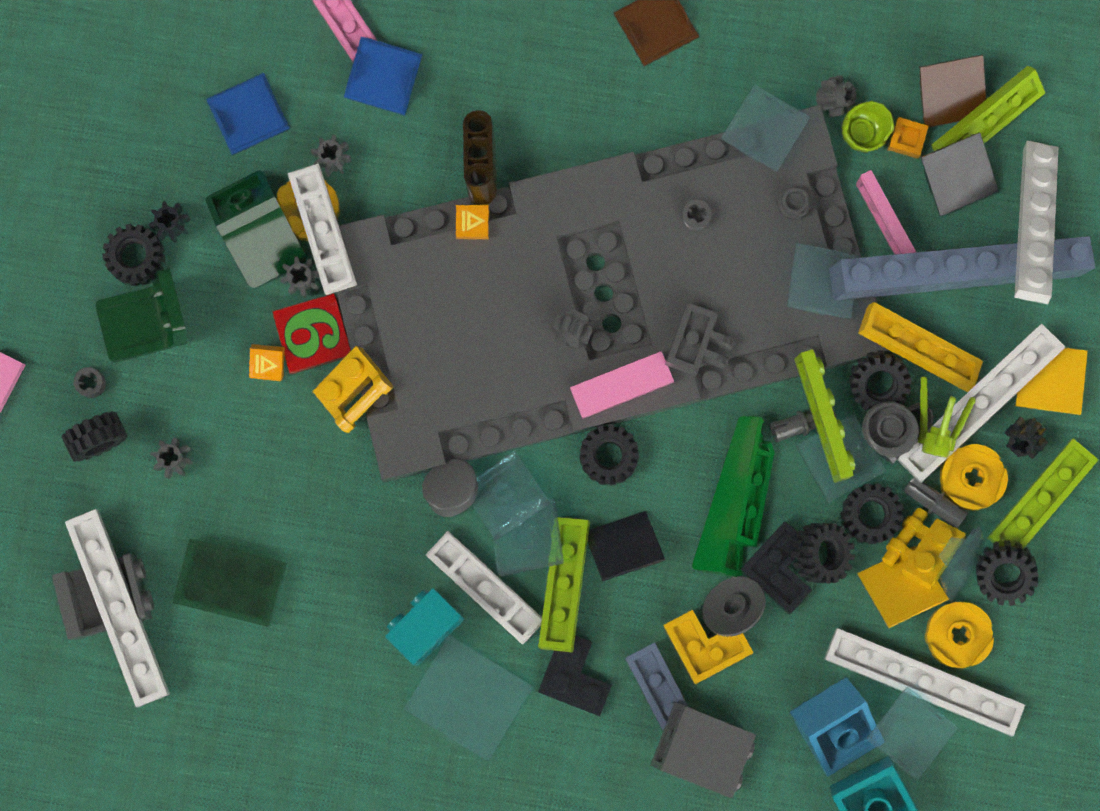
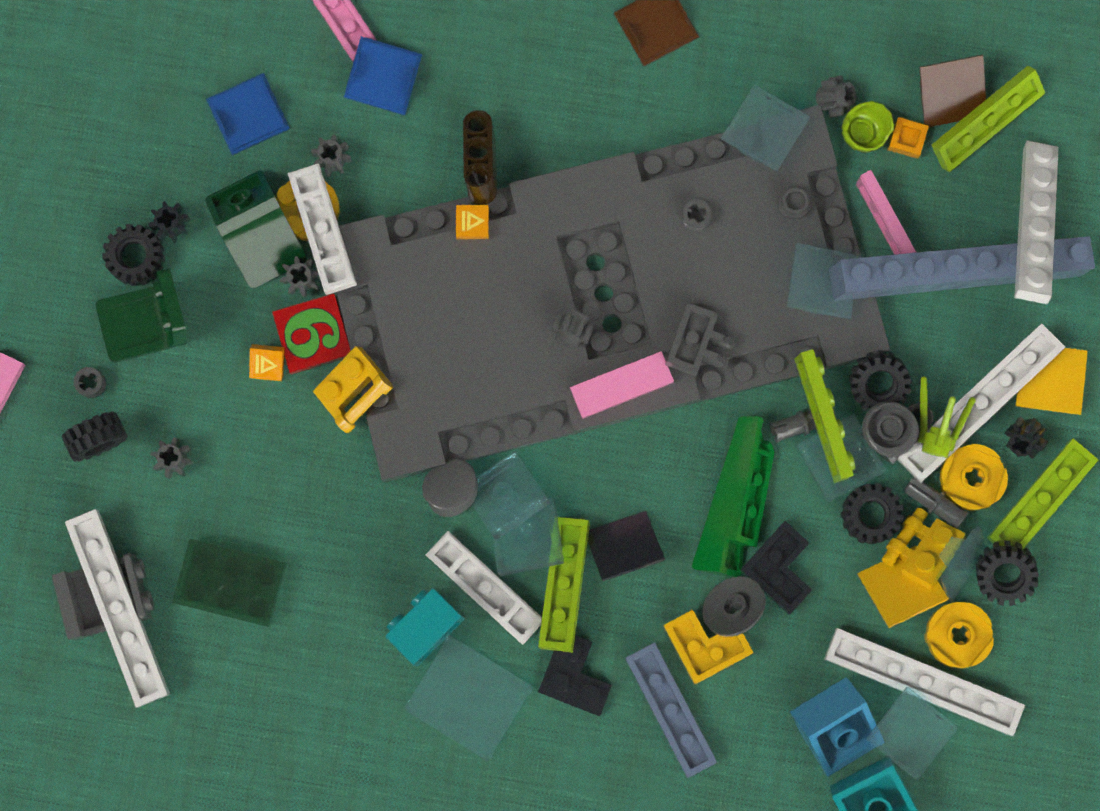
black tyre [580,424,639,486] -> none
dark grey panel [650,702,756,798] -> none
black tyre [791,523,855,584] -> none
yellow plate [858,302,983,392] -> none
piece [920,132,998,216] -> none

